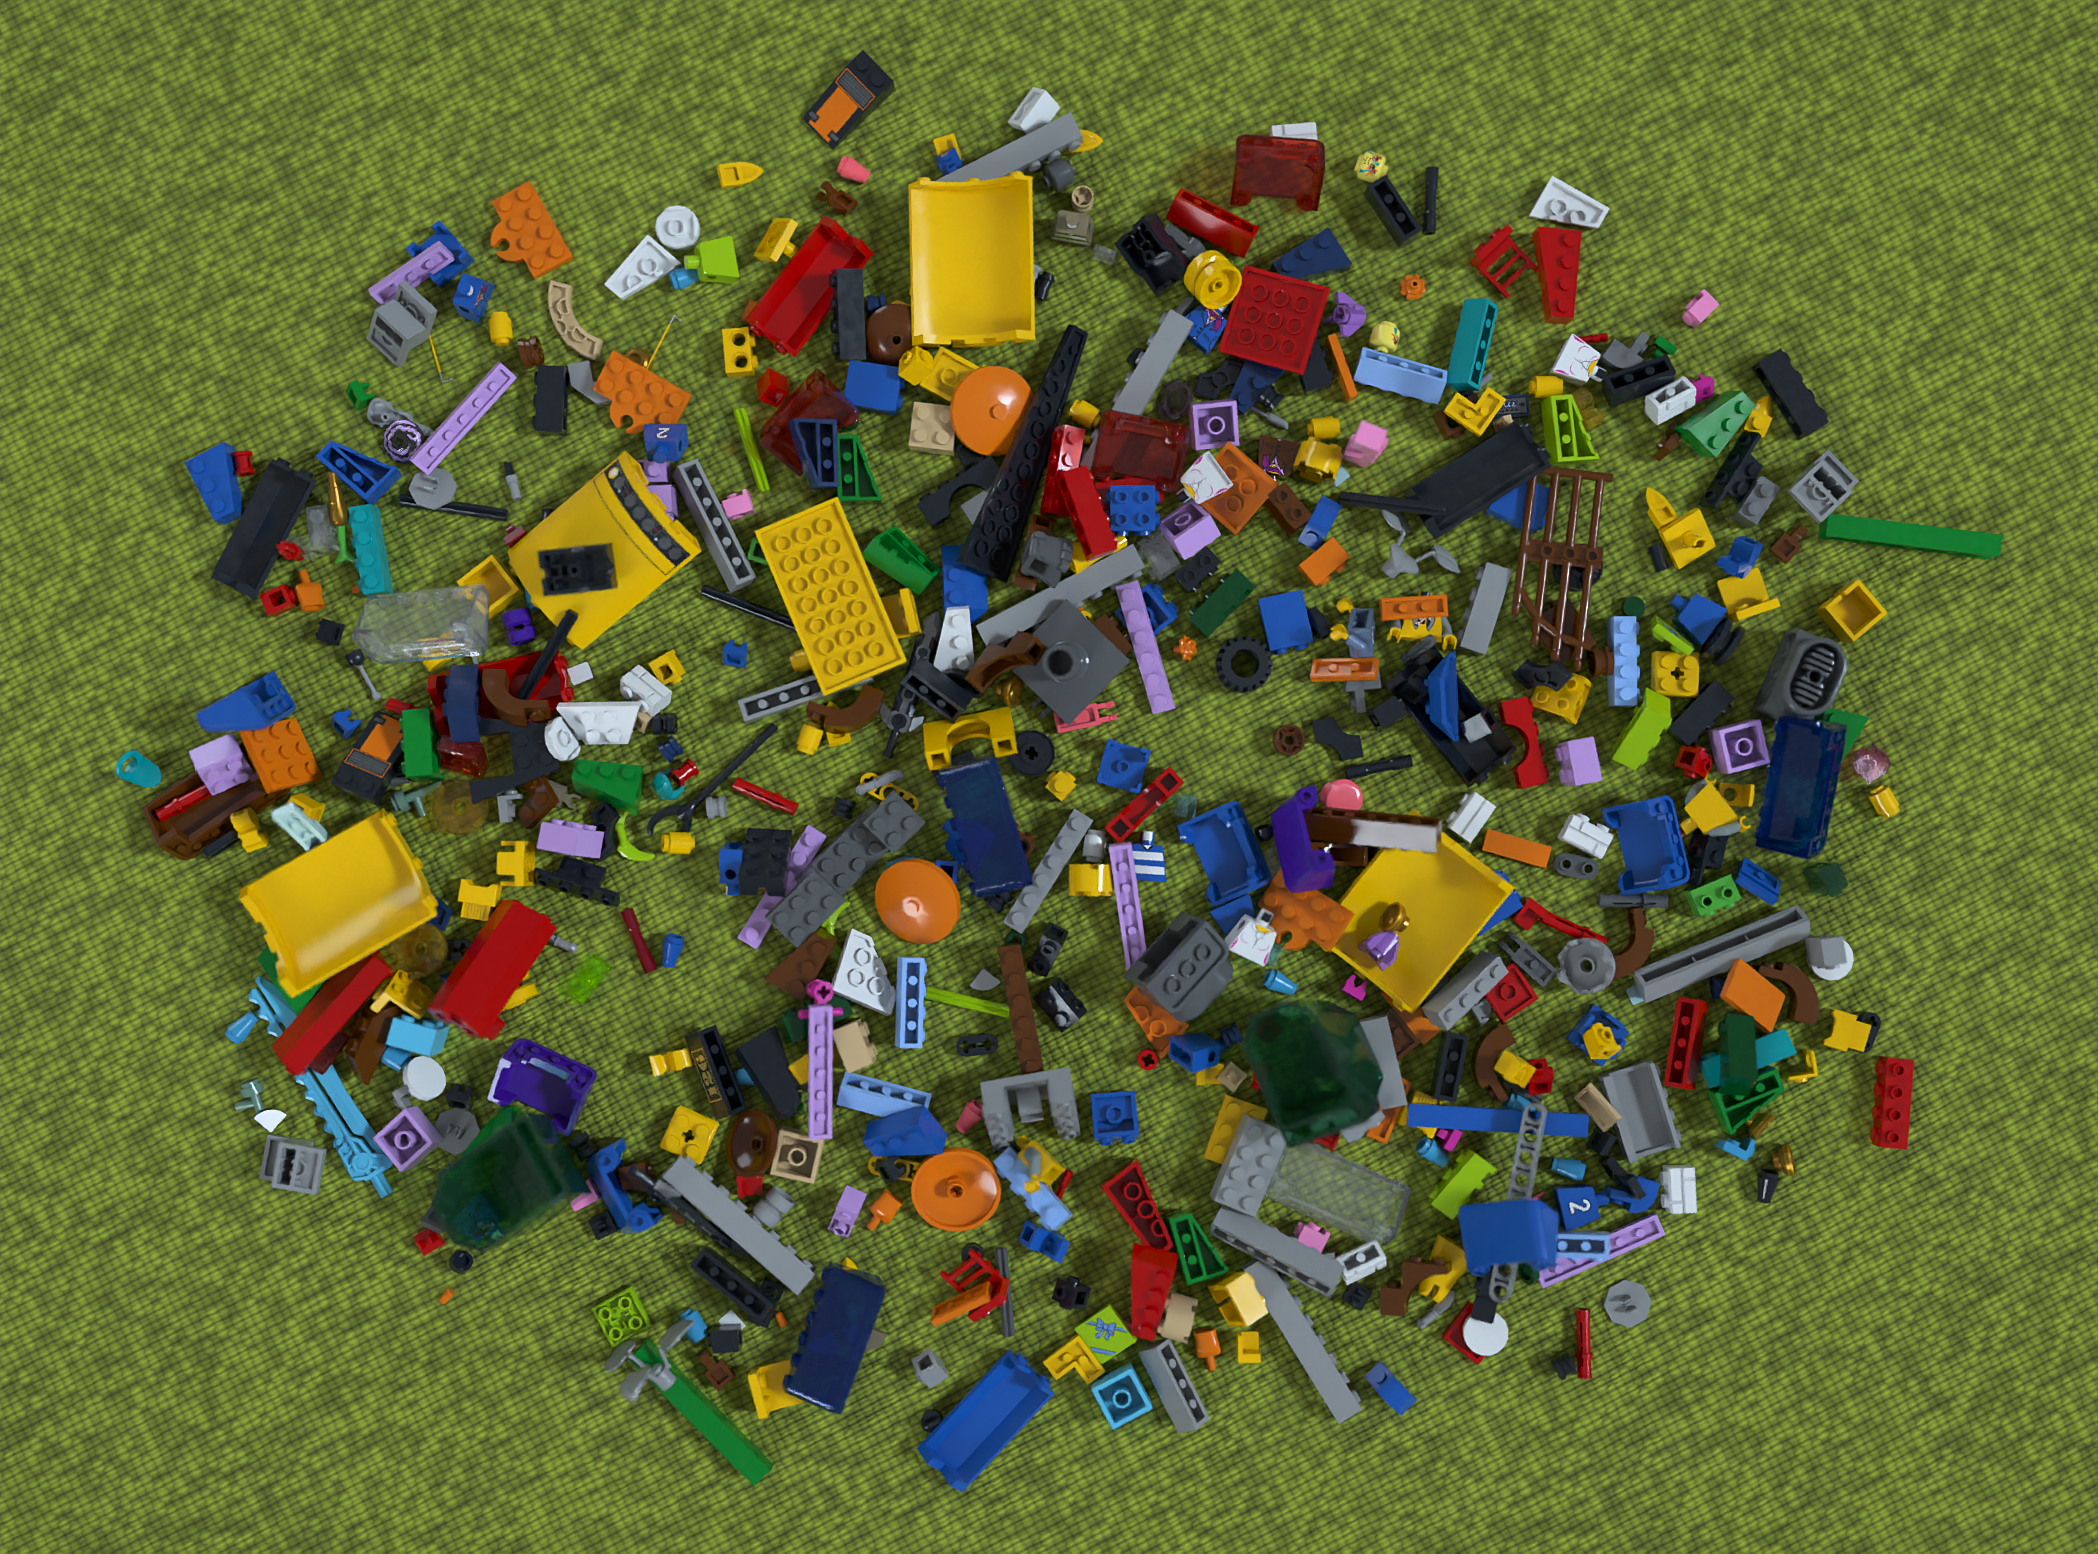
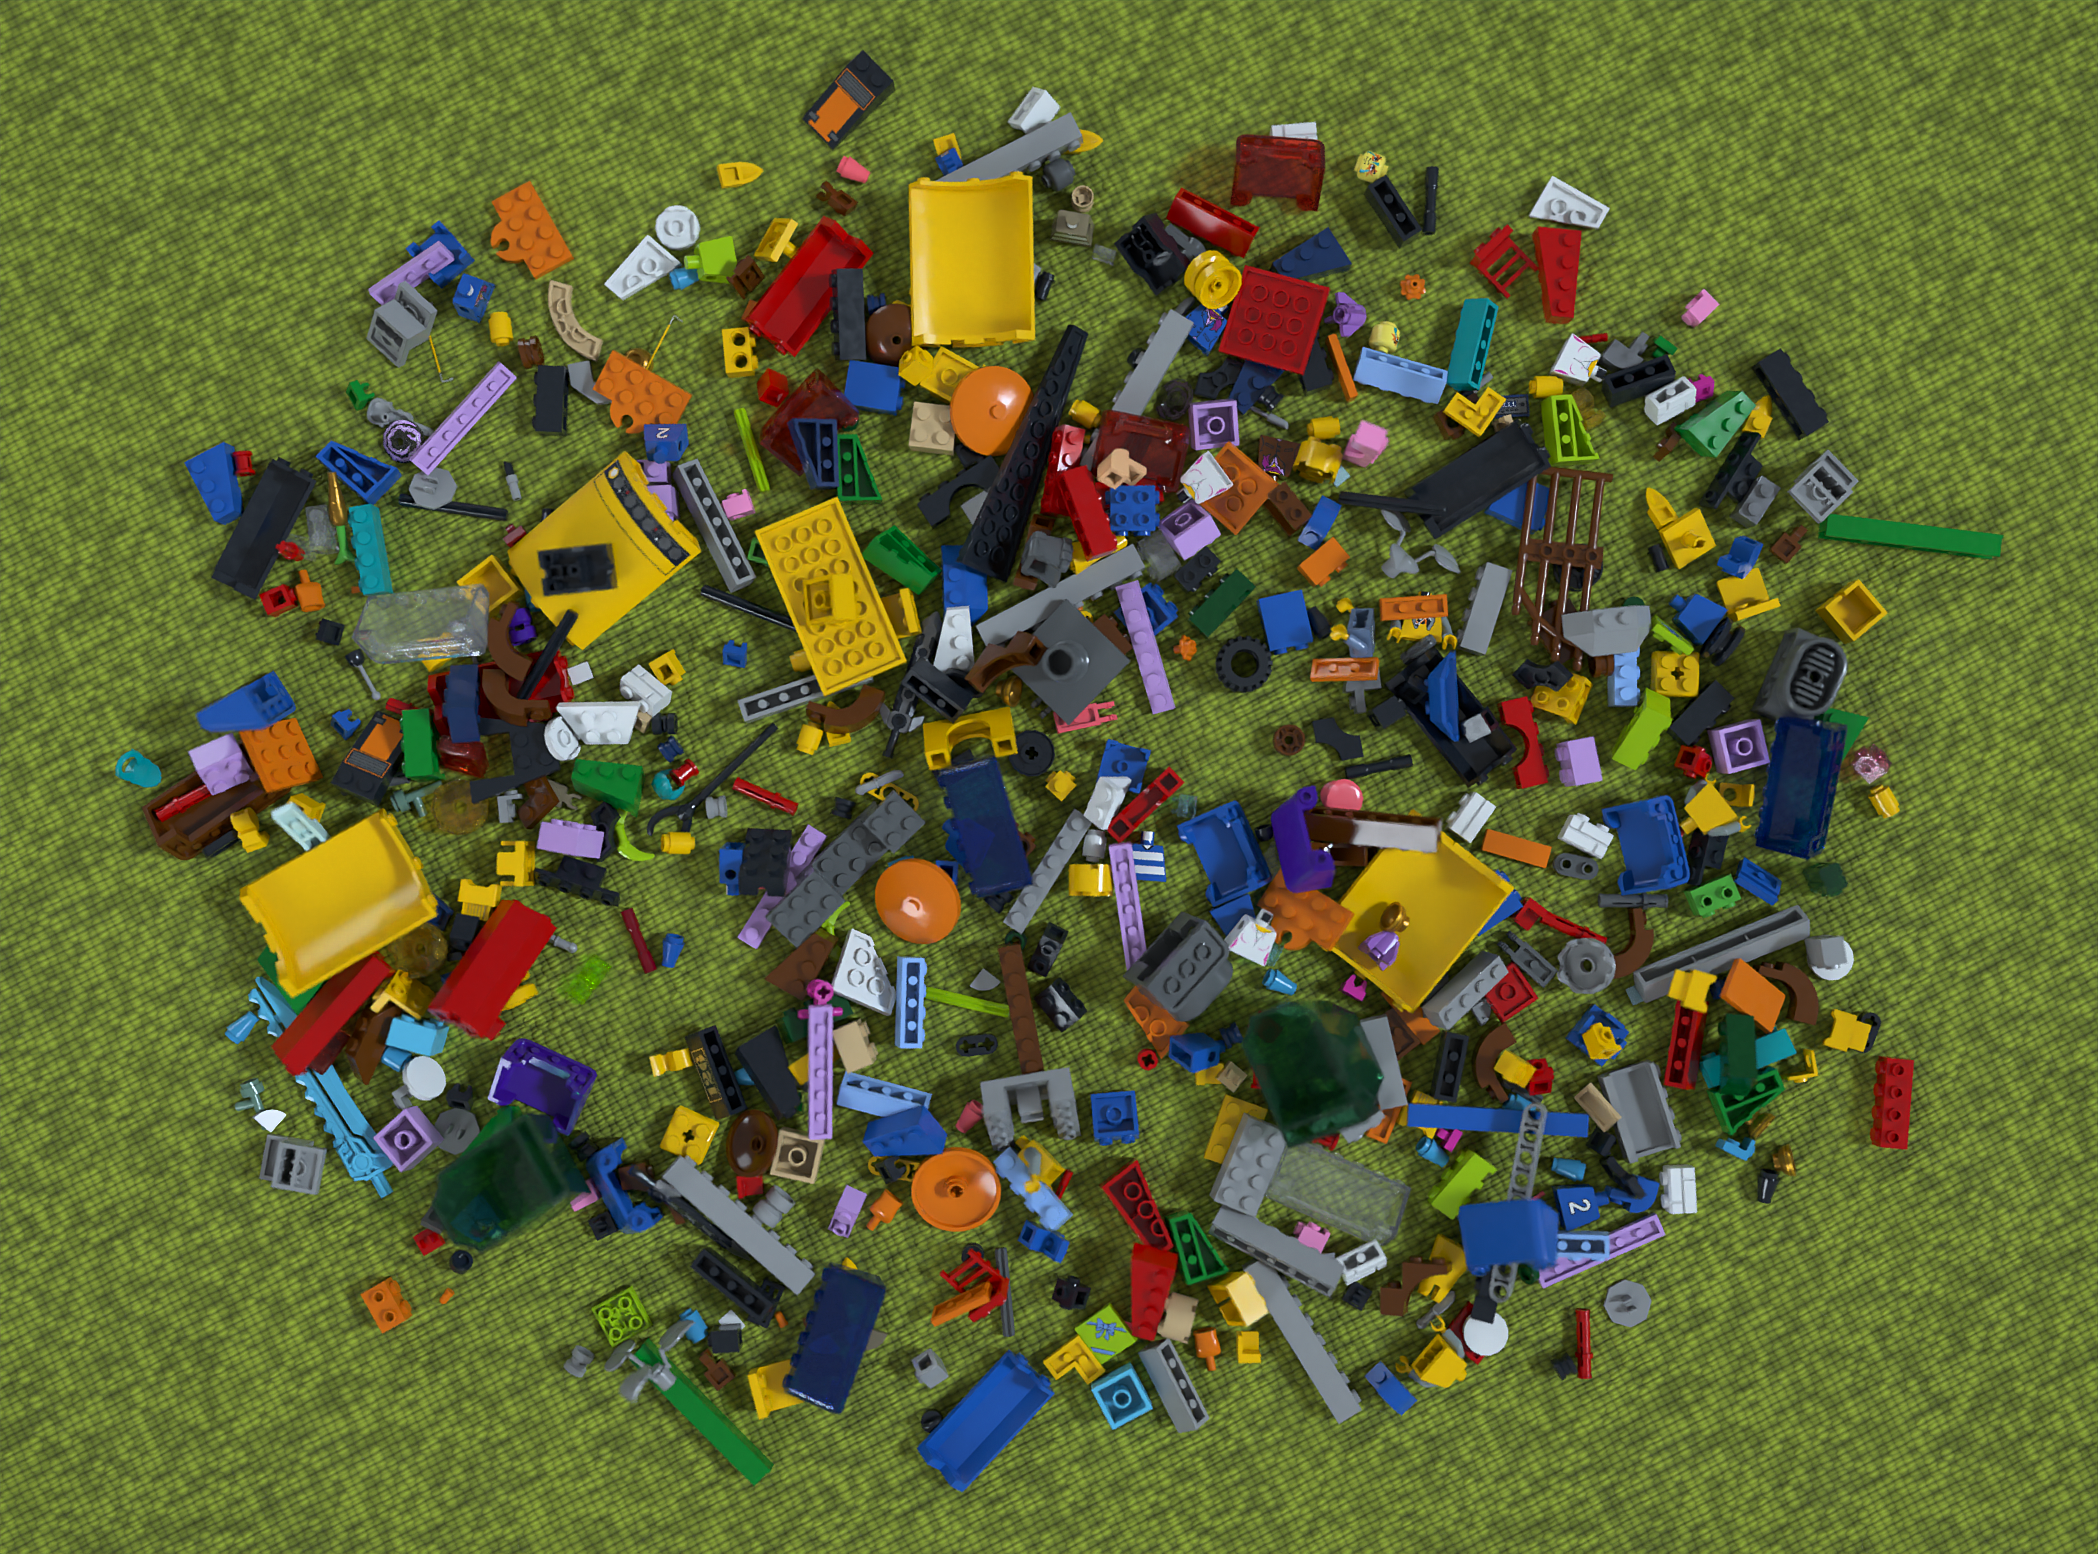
none -> orange brick [361,1277,412,1334]
none -> black brick [449,913,481,951]
none -> reddish brown arch [487,600,534,681]
none -> light grey wheel [564,1345,595,1377]
none -> reddish brown plate [726,255,766,300]
none -> yellow slope [803,574,856,626]
none -> white bracket [1084,777,1131,830]
none -> light nougat brick [1097,449,1146,489]
none -> yellow torso [1395,1315,1467,1388]
none -> light grey wedge [1561,606,1652,657]
none -> yellow piece [1667,969,1717,1013]

